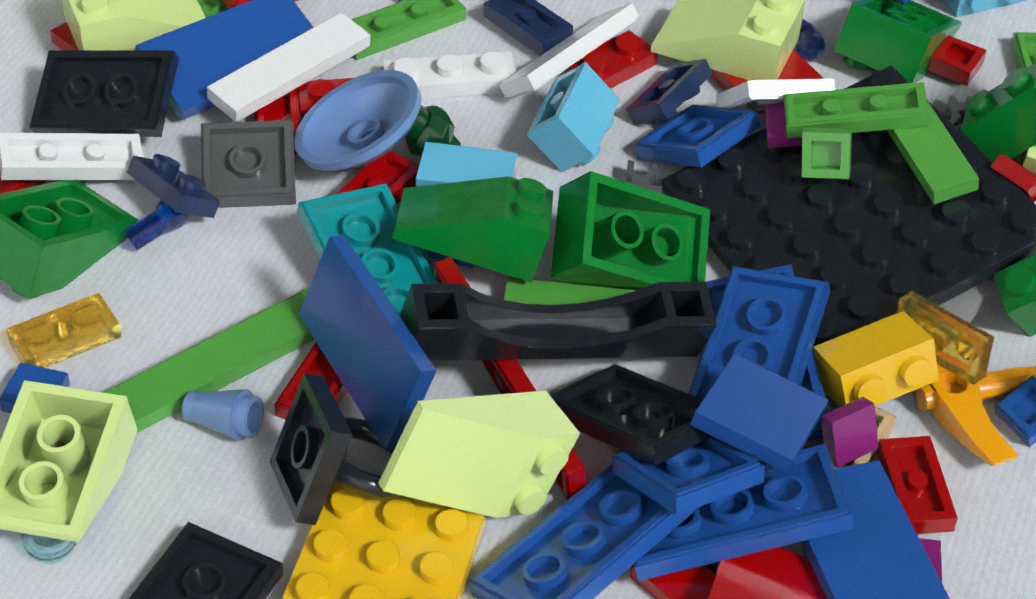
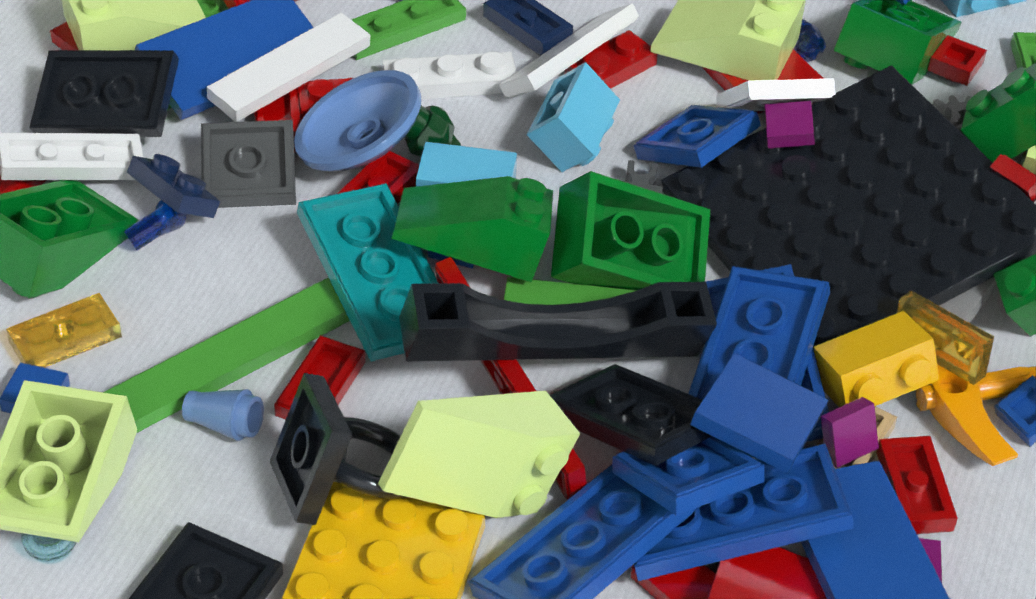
blue tile [299,236,437,451] -> none
dark blue plate [626,59,713,125] -> none
bright green tile [783,82,929,138] -> none
bright green tile [802,127,852,179] -> none
bright green tile [887,101,979,204] -> none

